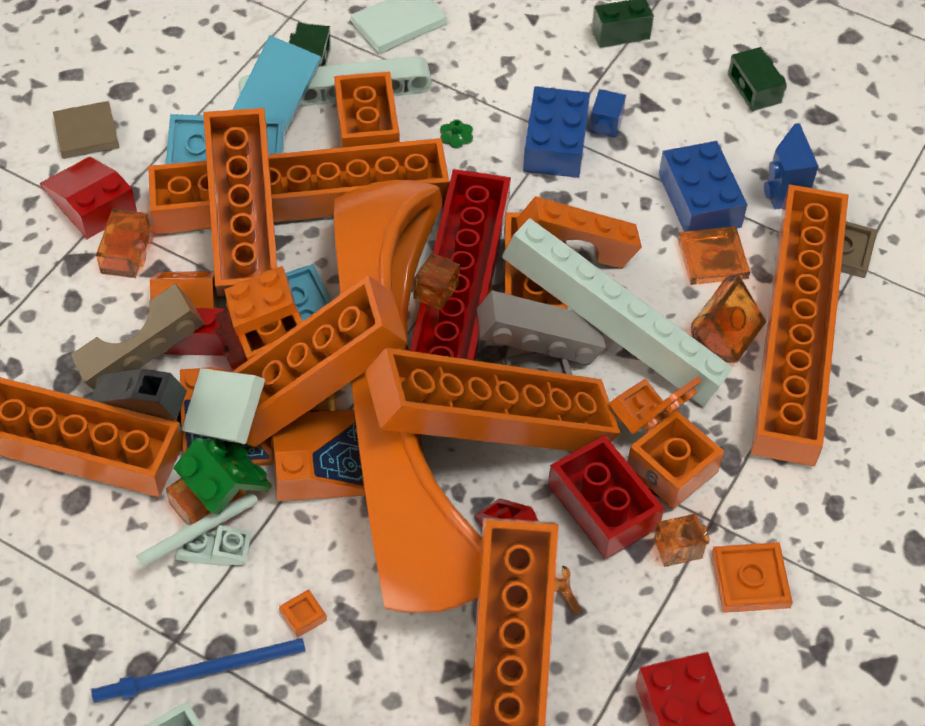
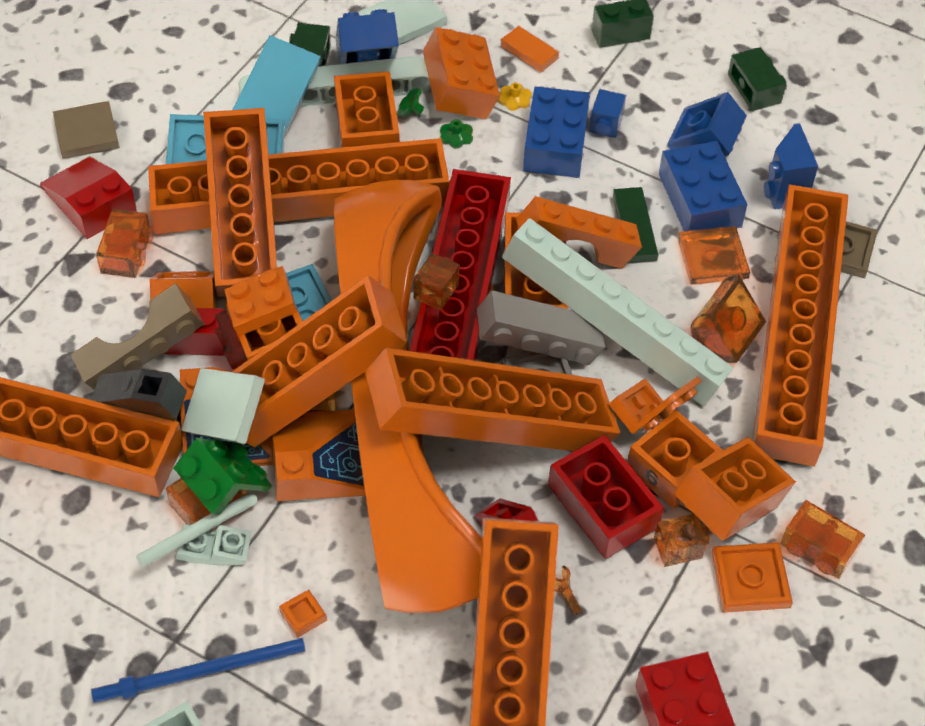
none -> blue brick [335,9,399,64]
none -> green plant [397,88,424,117]
none -> orange brick [423,27,500,119]
none -> yellow plant [498,82,532,111]
none -> orange tile [500,26,559,72]
none -> dark green tile [613,187,658,263]
none -> blue slope [667,92,747,157]
none -> orange brick [674,437,796,541]
none -> clear orange brick [780,500,865,579]

